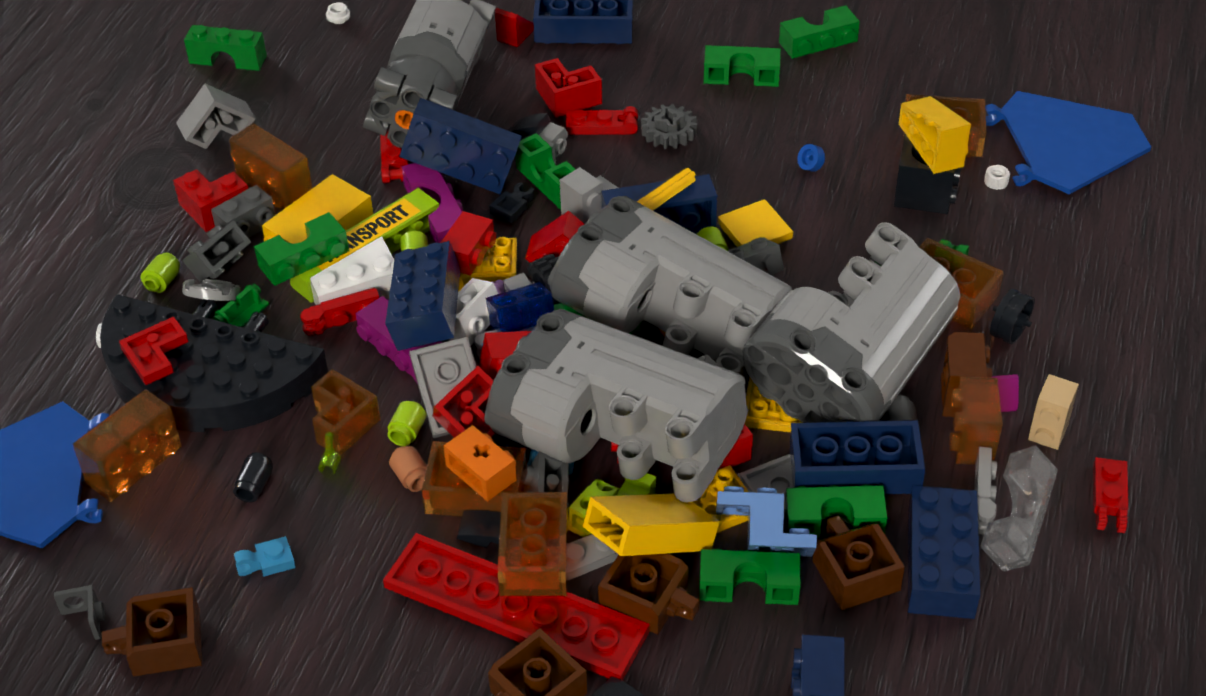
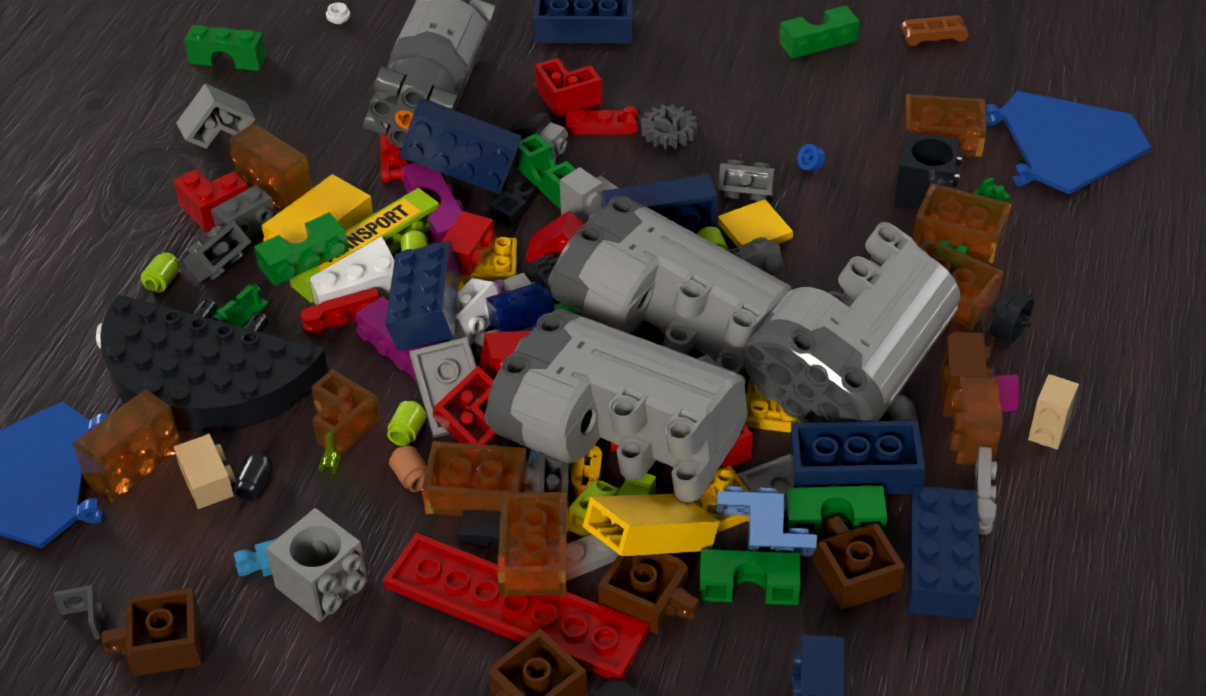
red plate [119,317,188,385] -> none
light grey tile [182,279,241,301] -> none
orange brick [443,425,517,502] -> none
red slope [495,8,534,47] -> none
yellow axle [637,168,696,210] -> none
green arch [704,45,781,87] -> none
yellow wedge [899,96,971,174] -> none
clear arch [980,445,1058,572] -> none
white axle [984,165,1010,190] -> none
red hinge [1093,457,1128,533] -> none
none -> tan brick [174,434,236,509]
none -> light grey brick [266,508,368,622]
none -> yellow beam [571,445,602,497]
none -> dark grey brick [717,160,776,201]
none -> dark orange plate [901,15,969,46]
none -> clear orange brick [913,183,1012,263]
none -> green tile [971,177,1011,215]

